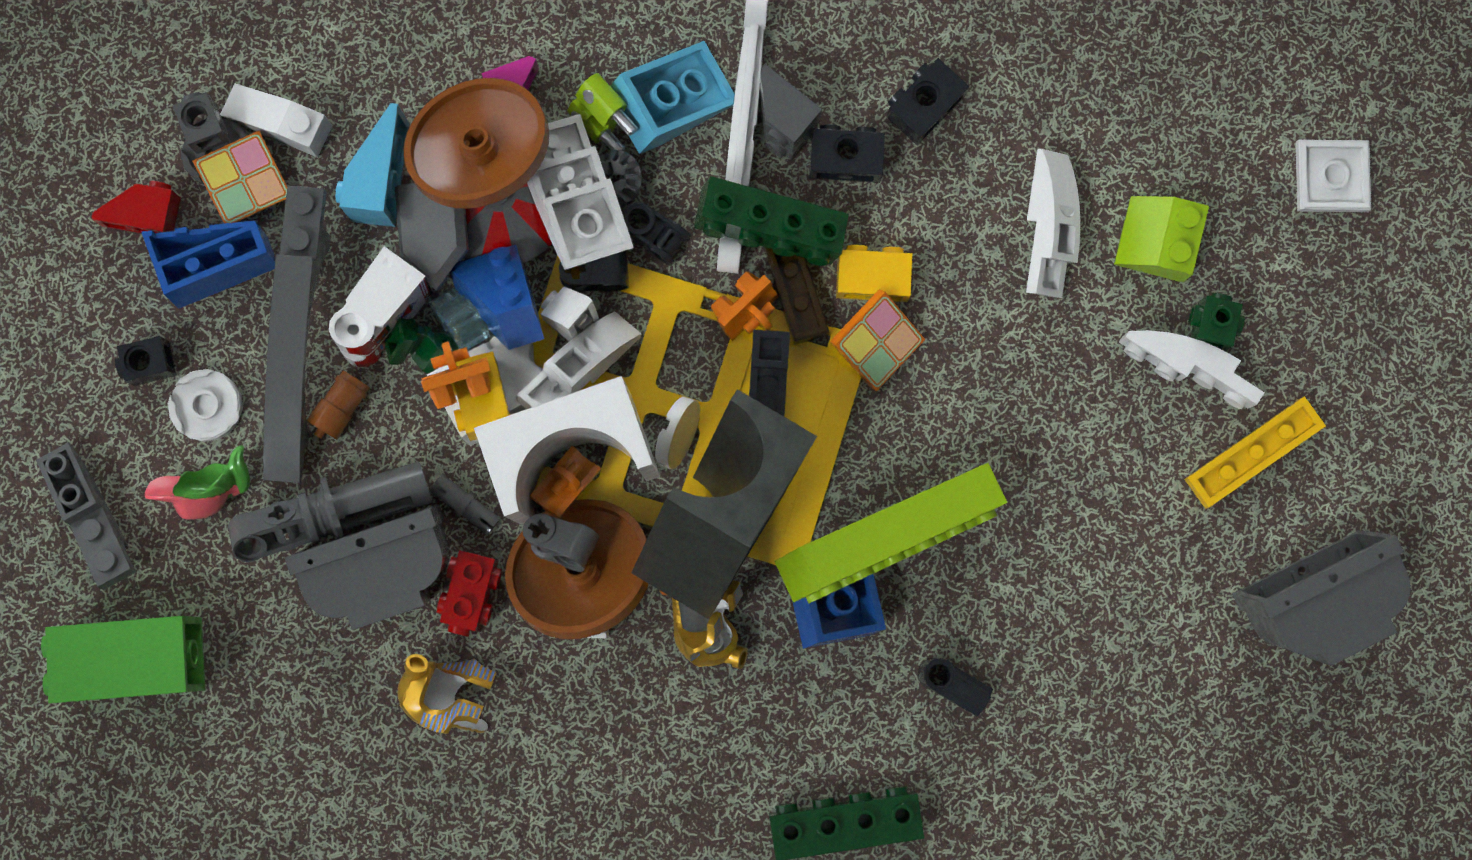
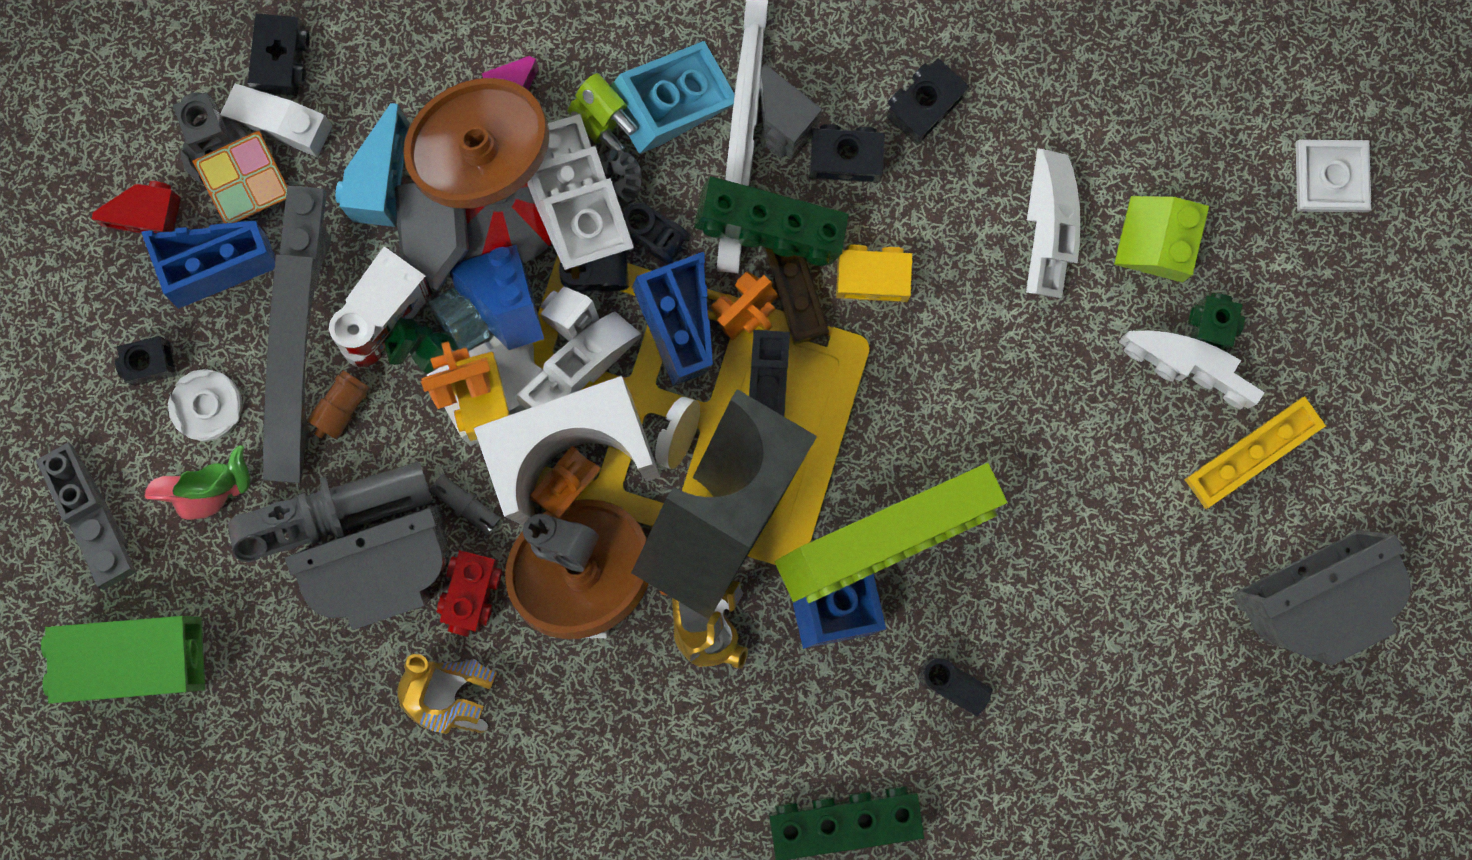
tile [830,289,925,391] -> none
none -> black brick [247,13,310,96]
none -> blue wedge [632,252,713,386]

